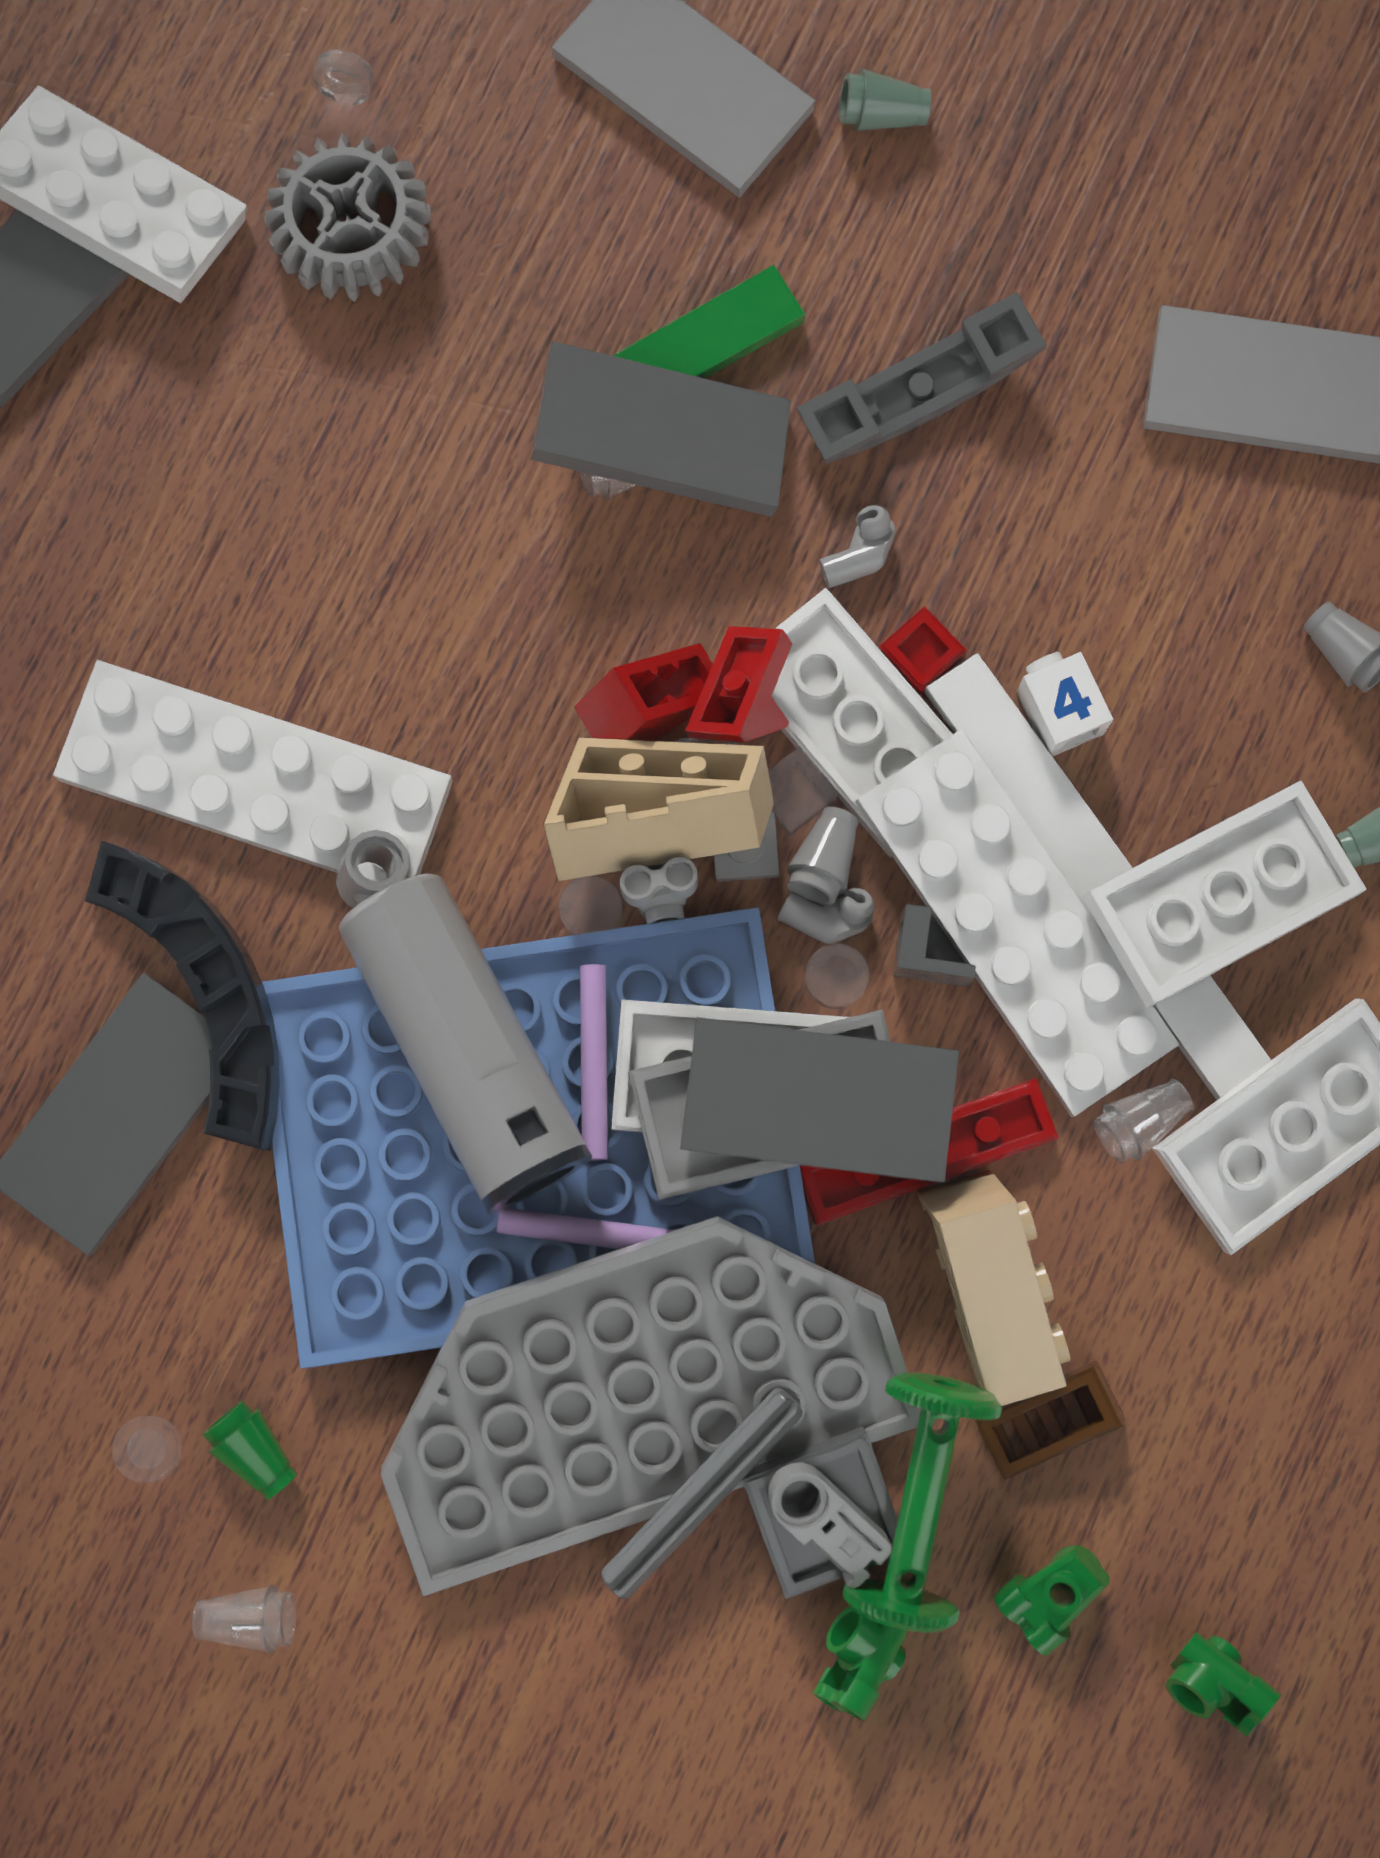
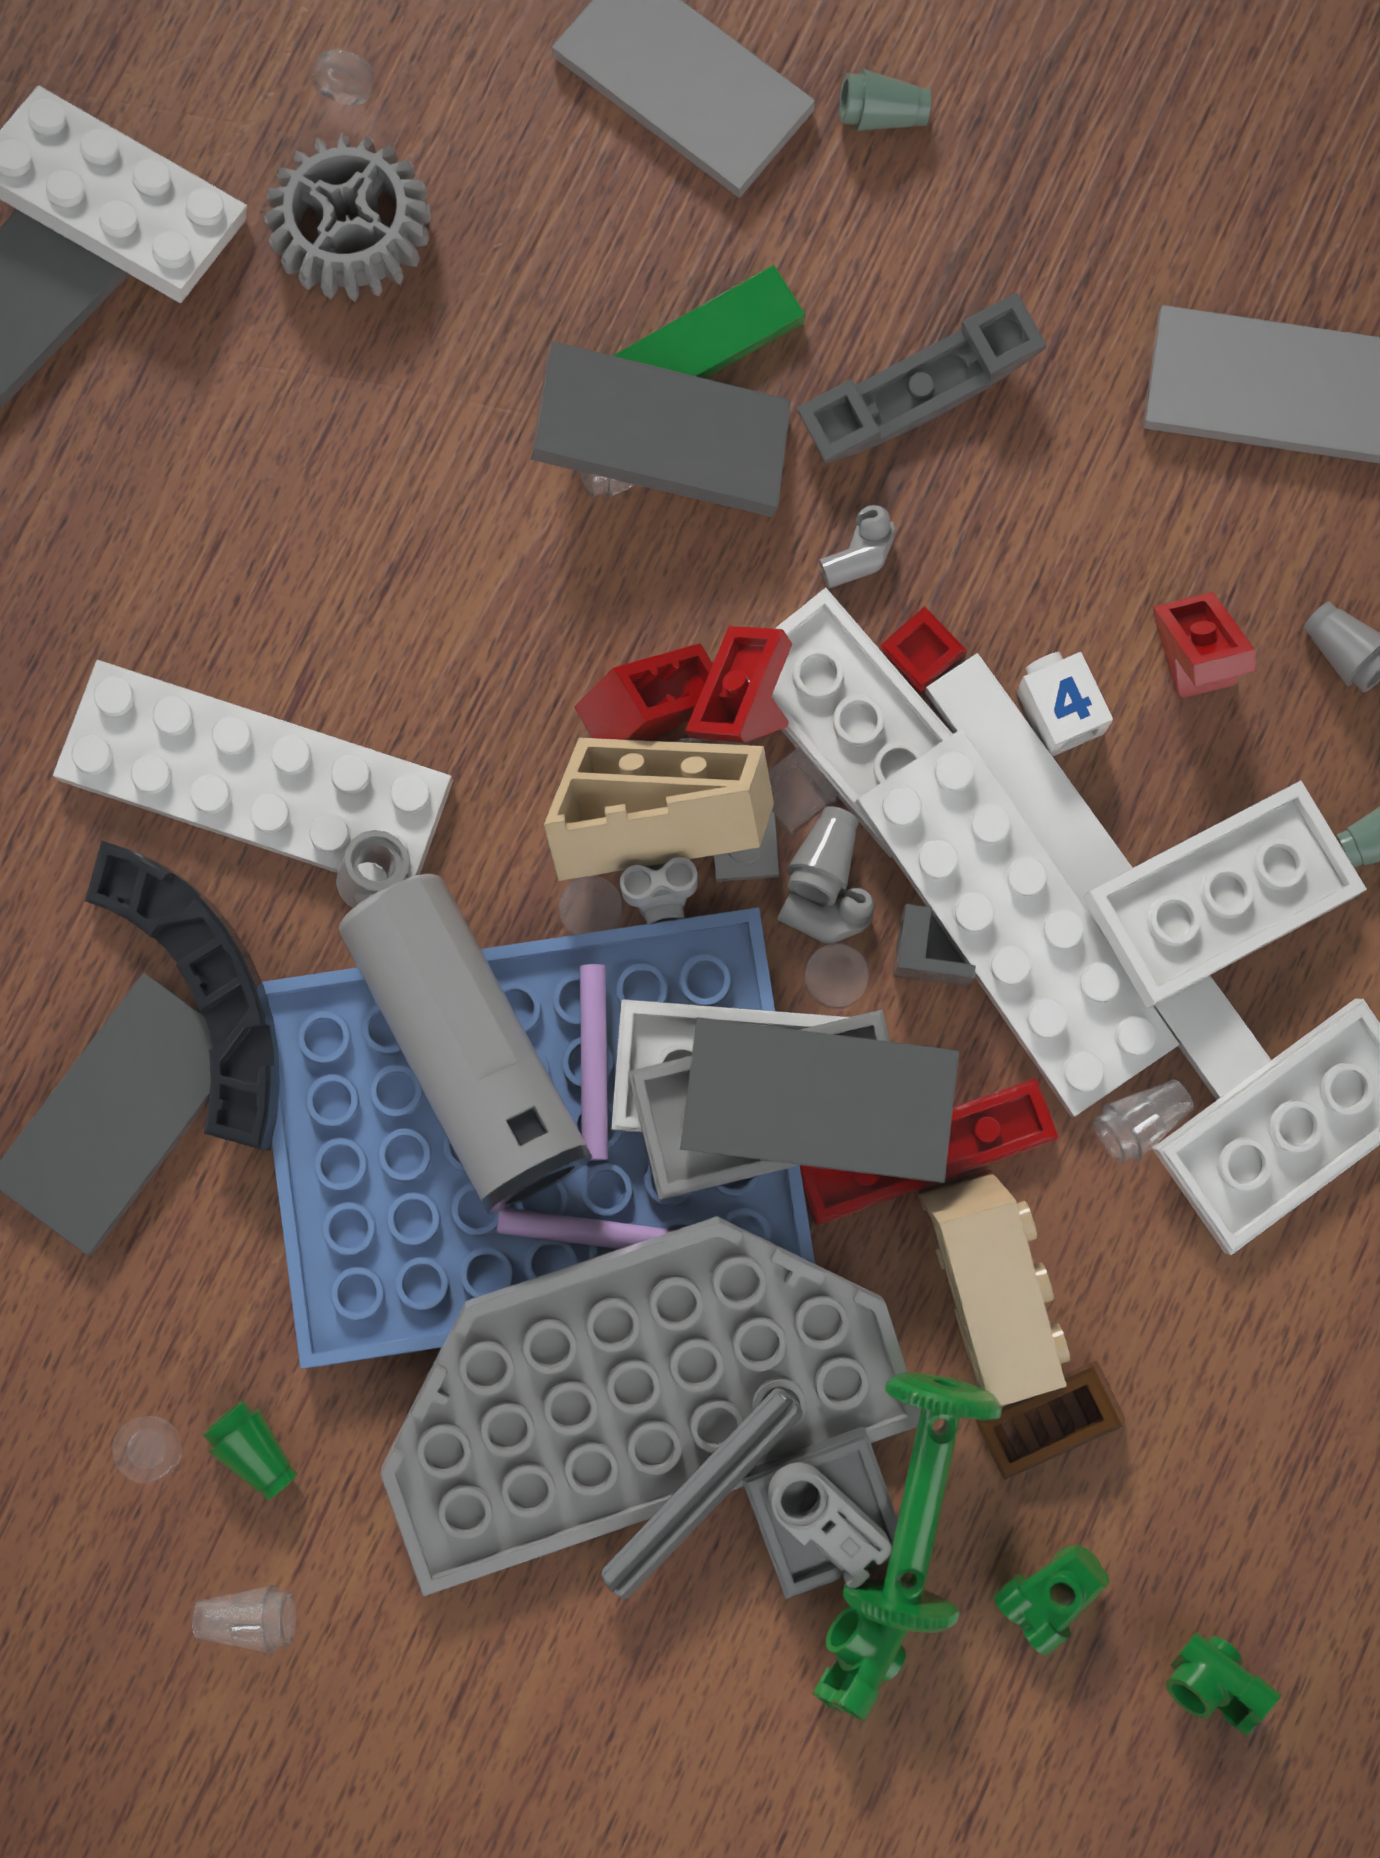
none -> red slope [1153,592,1257,698]

